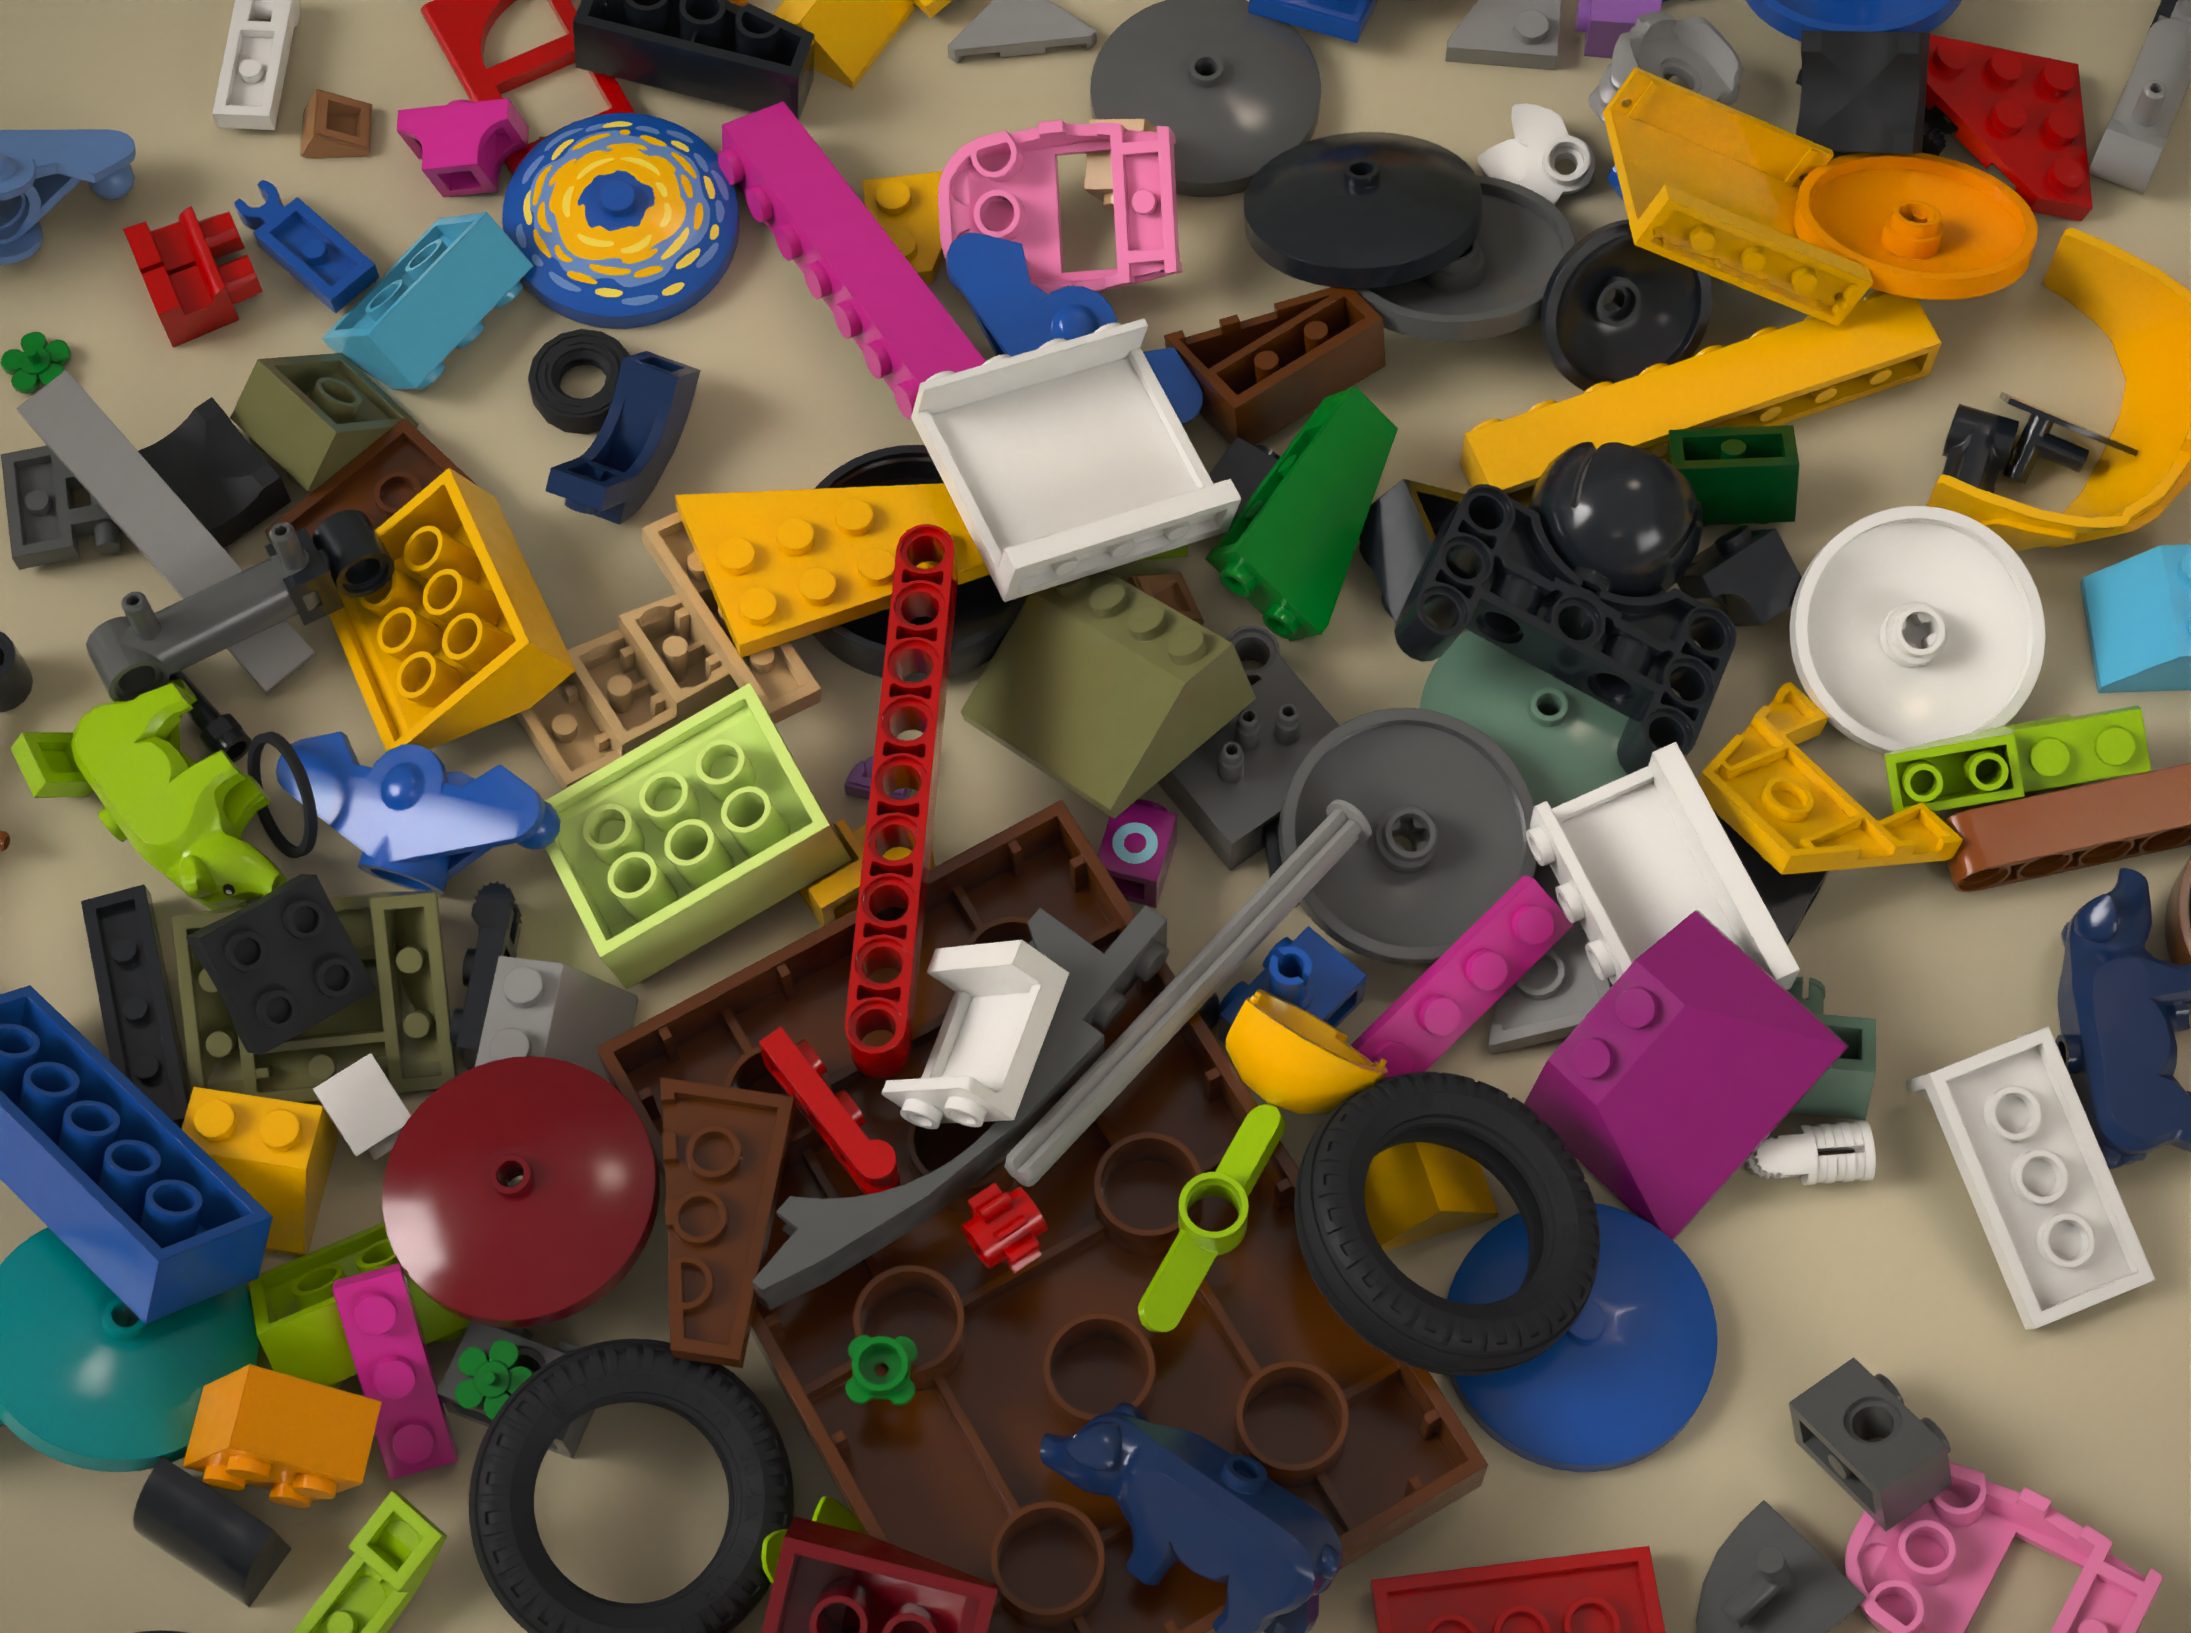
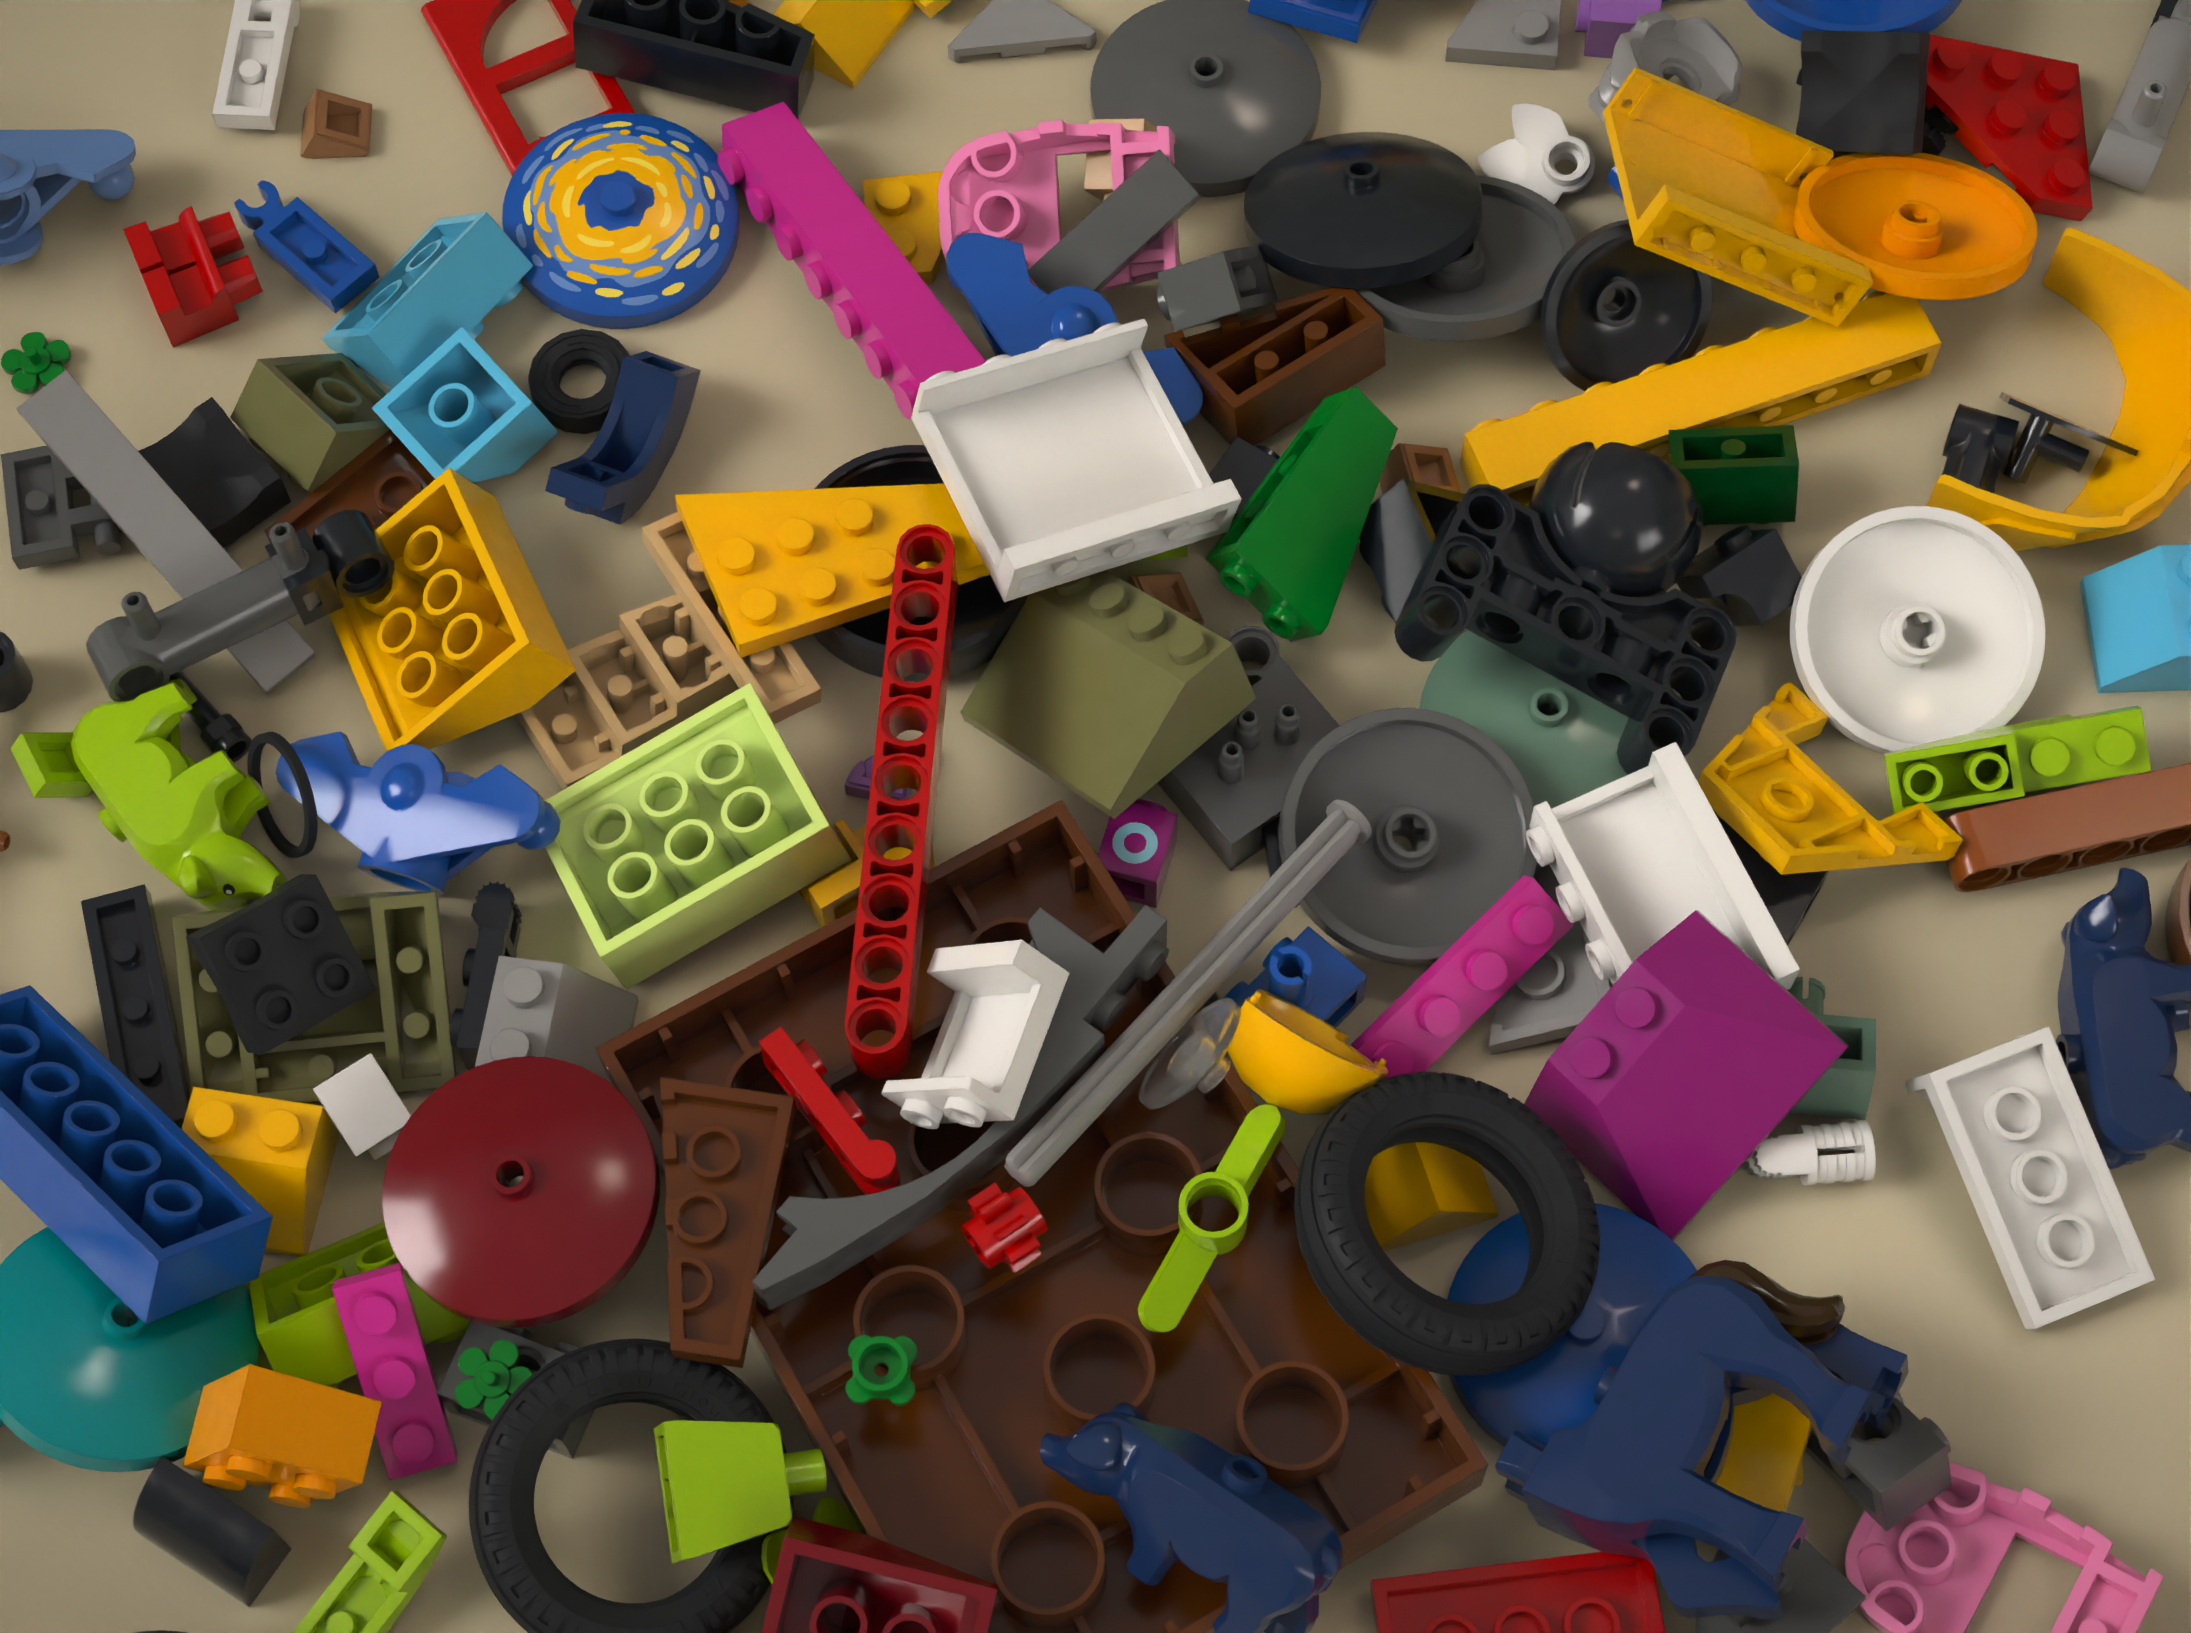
dark pink brick [397,98,529,197] -> none
none -> medium azure slope [372,327,559,483]
none -> lime torso [654,1420,827,1564]
none -> dark grey tile [1028,149,1202,295]
none -> clear dish [1139,998,1241,1110]
none -> dark grey brick [1157,245,1278,332]
none -> medium nougat slope [1379,443,1461,494]
none -> dark blue piece [1495,1260,1909,1620]
none -> yellow panel [1716,1393,1812,1512]

